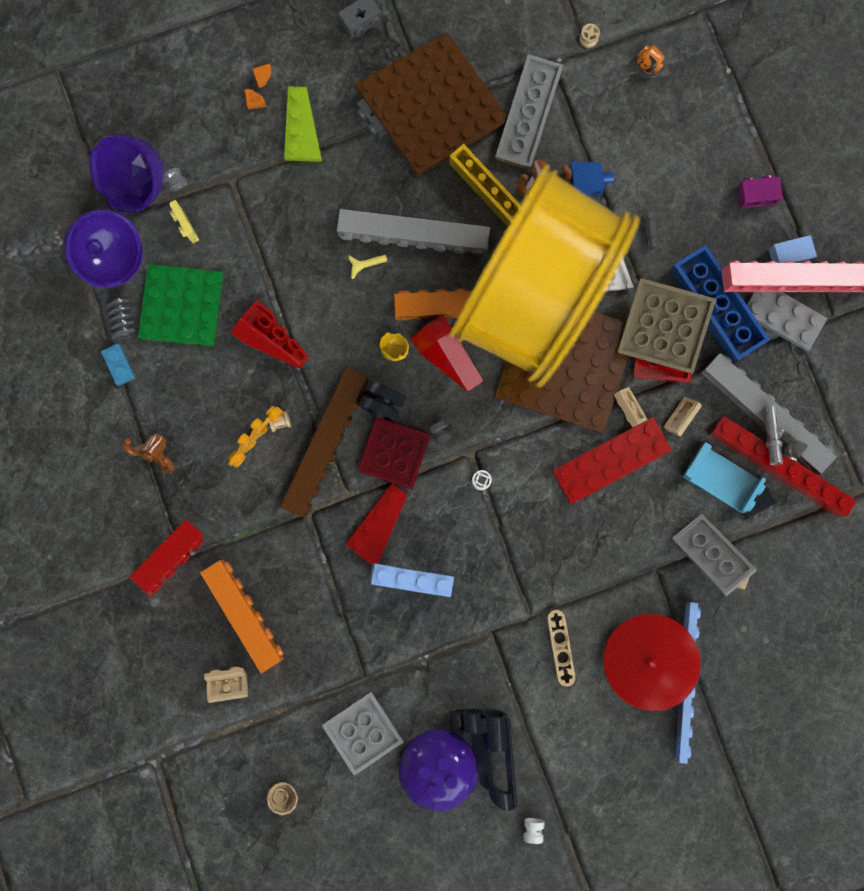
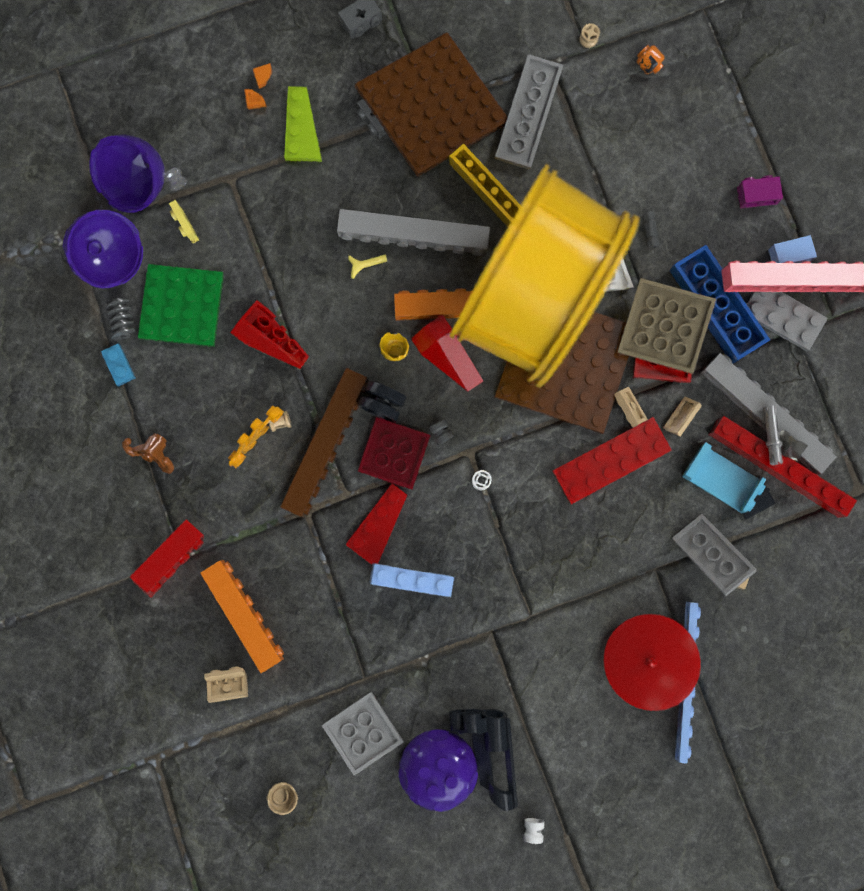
dark orange piece [517,159,572,197] -> none
tan beam [547,610,575,686] -> none
blue torso [569,161,614,198] -> none

